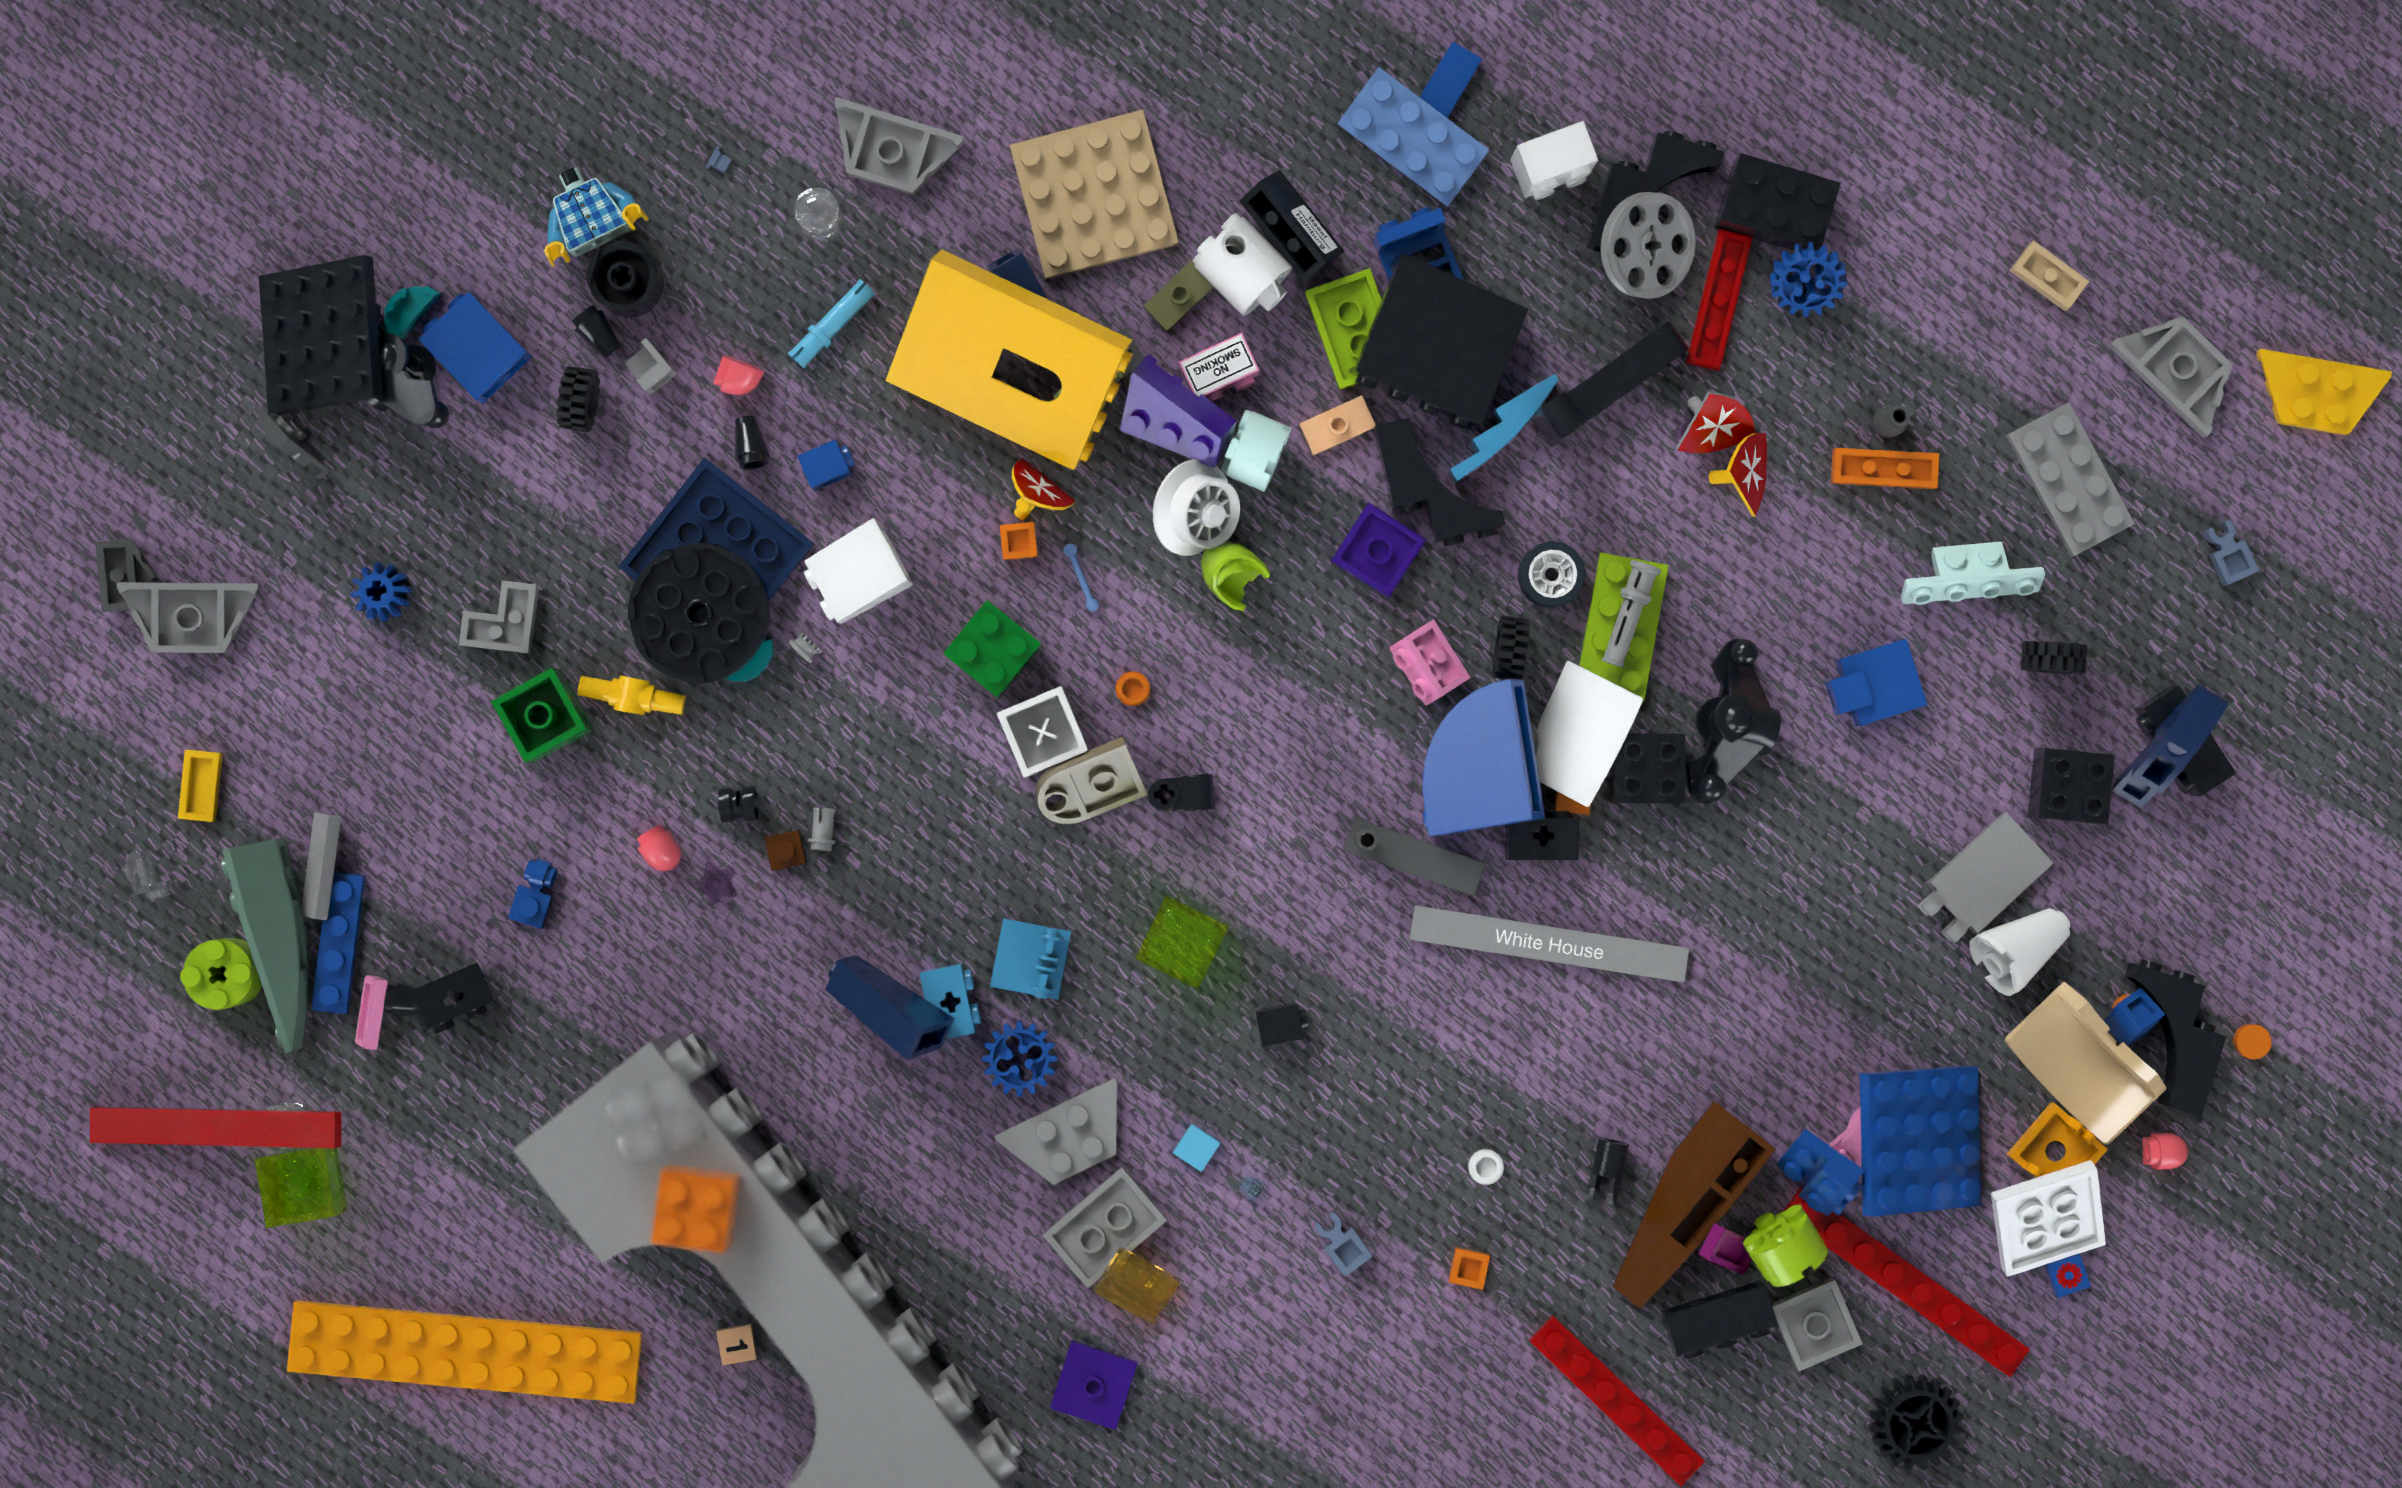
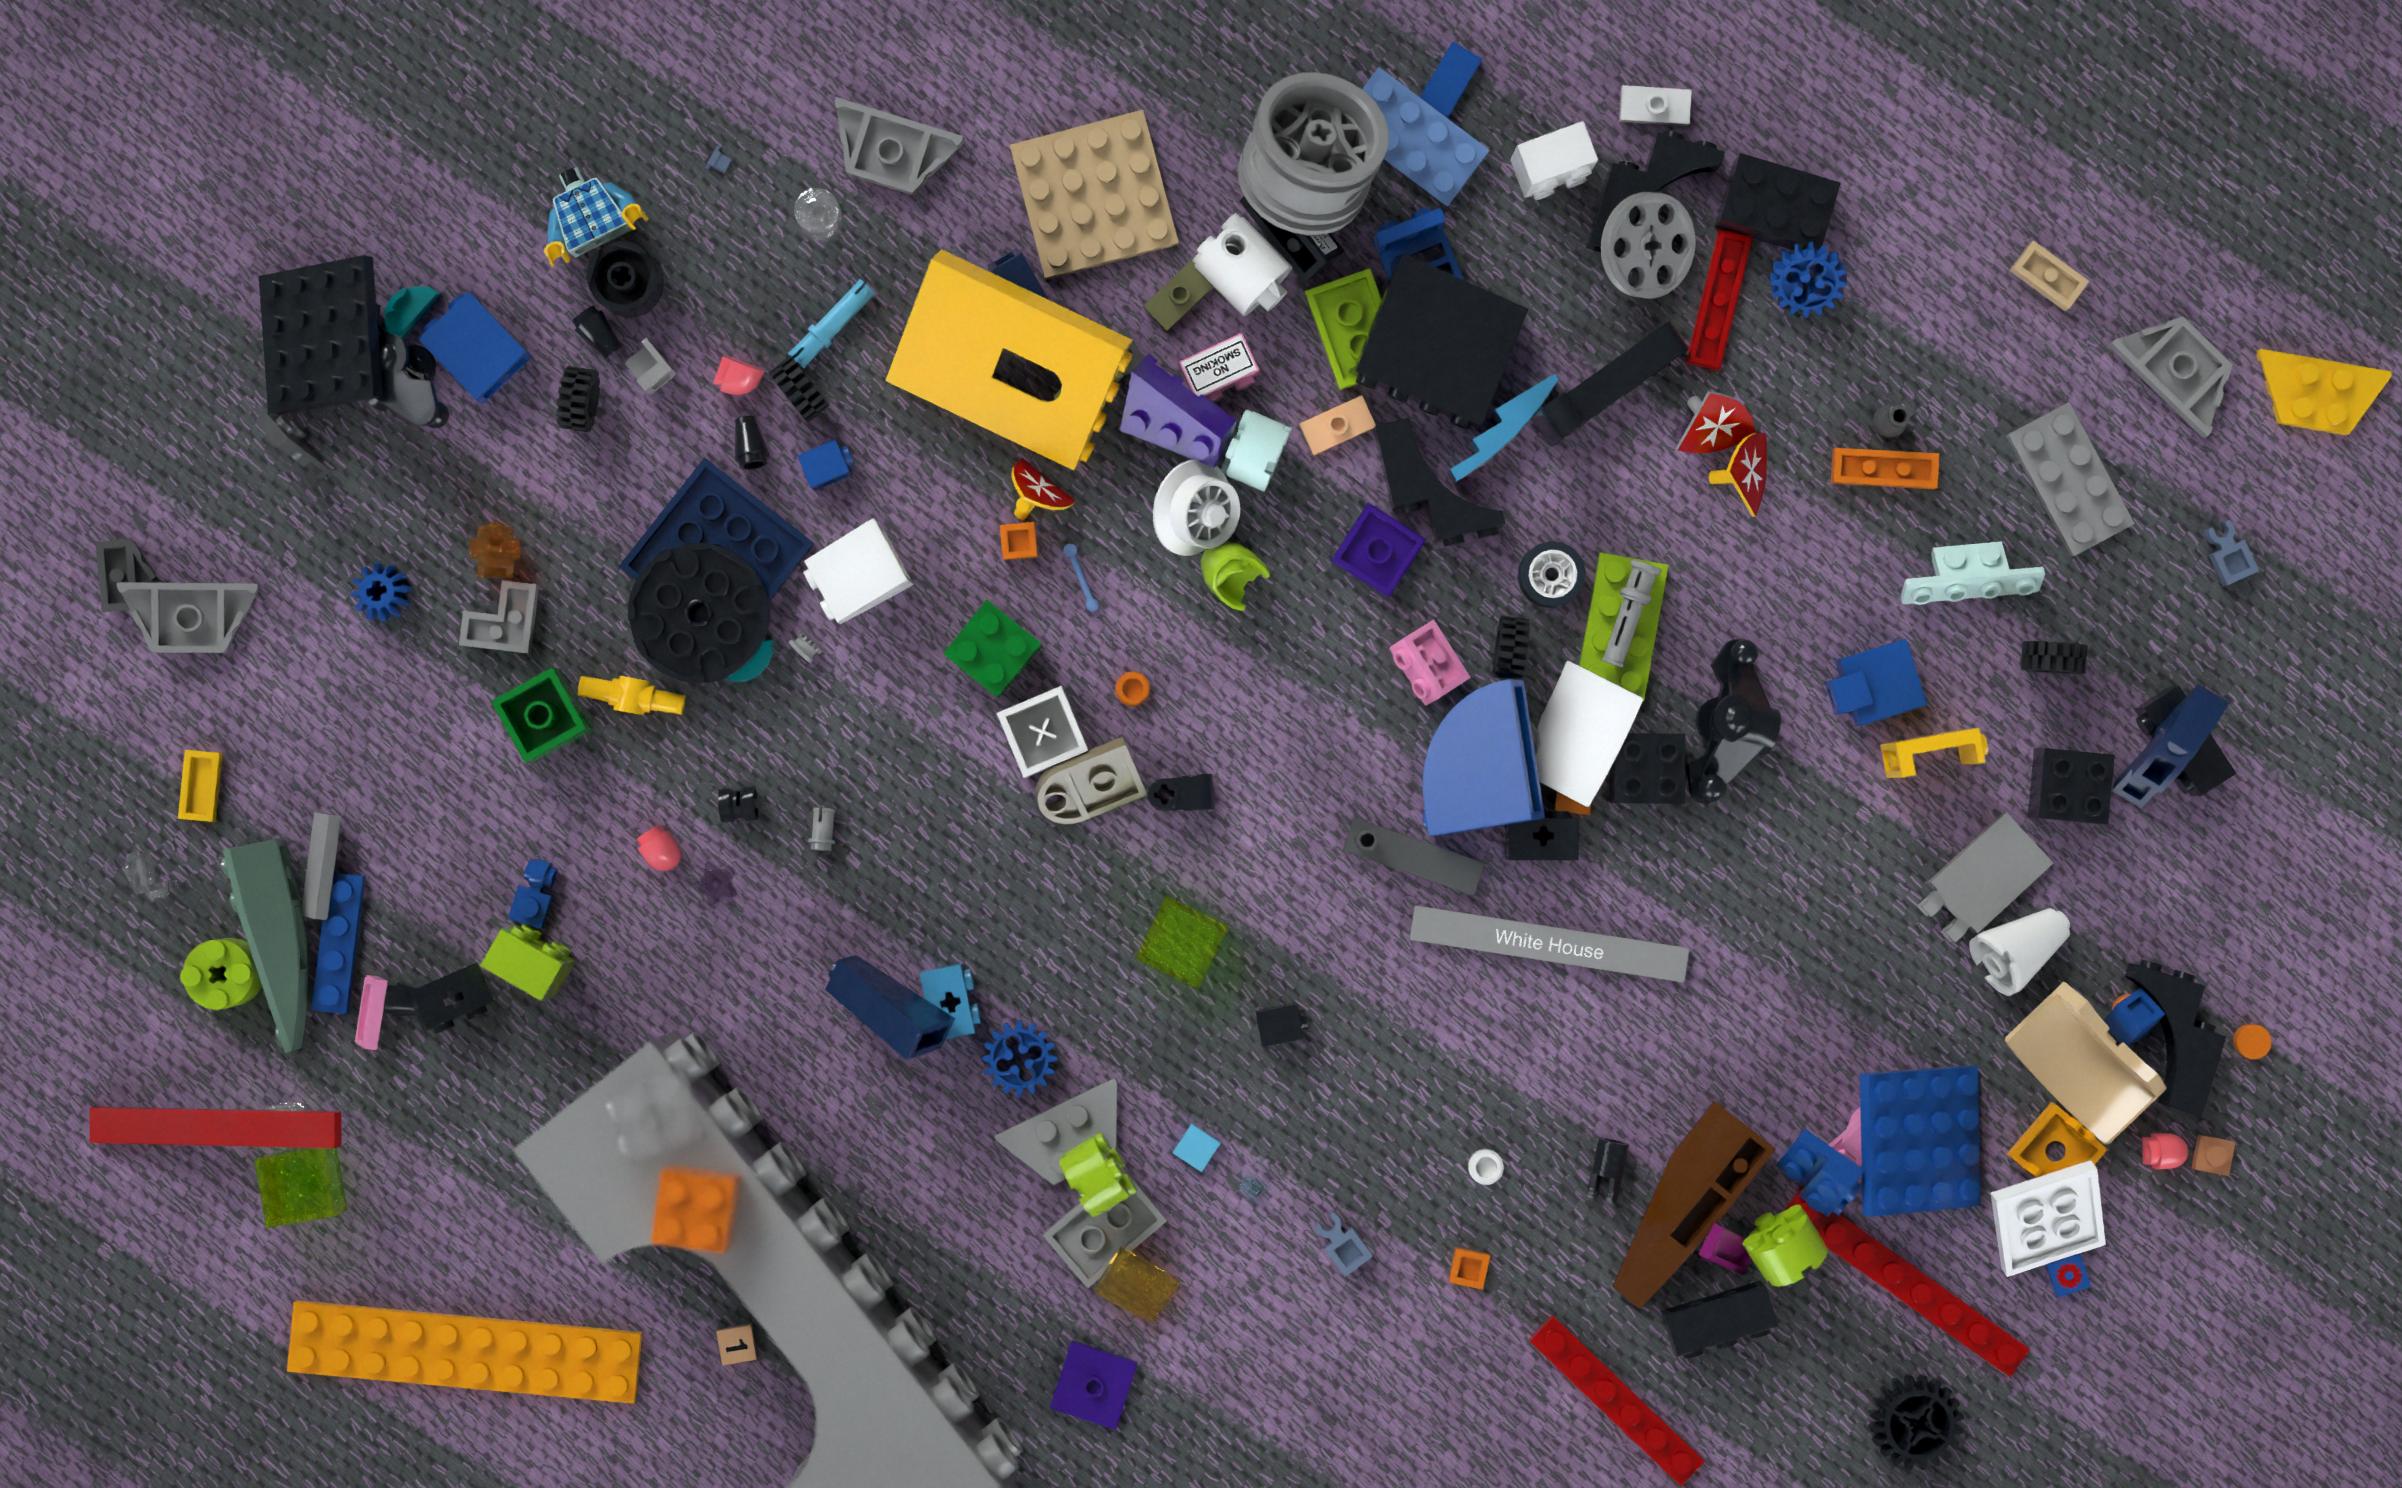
reddish brown plate [764,830,807,871] -> none
dark azure hinge [990,918,1071,1000] -> none
light grey plate [1772,1278,1862,1371] -> none
none -> clear orange brick [470,522,521,578]
none -> lime brick [480,924,577,1001]
none -> black tyre [768,356,830,422]
none -> lime brick [1059,1132,1138,1217]
none -> light grey wheel [1238,72,1389,235]
none -> white plate [1619,85,1692,126]
none -> yellow panel [1880,728,1988,778]
none -> nougat plate [2191,1134,2235,1176]

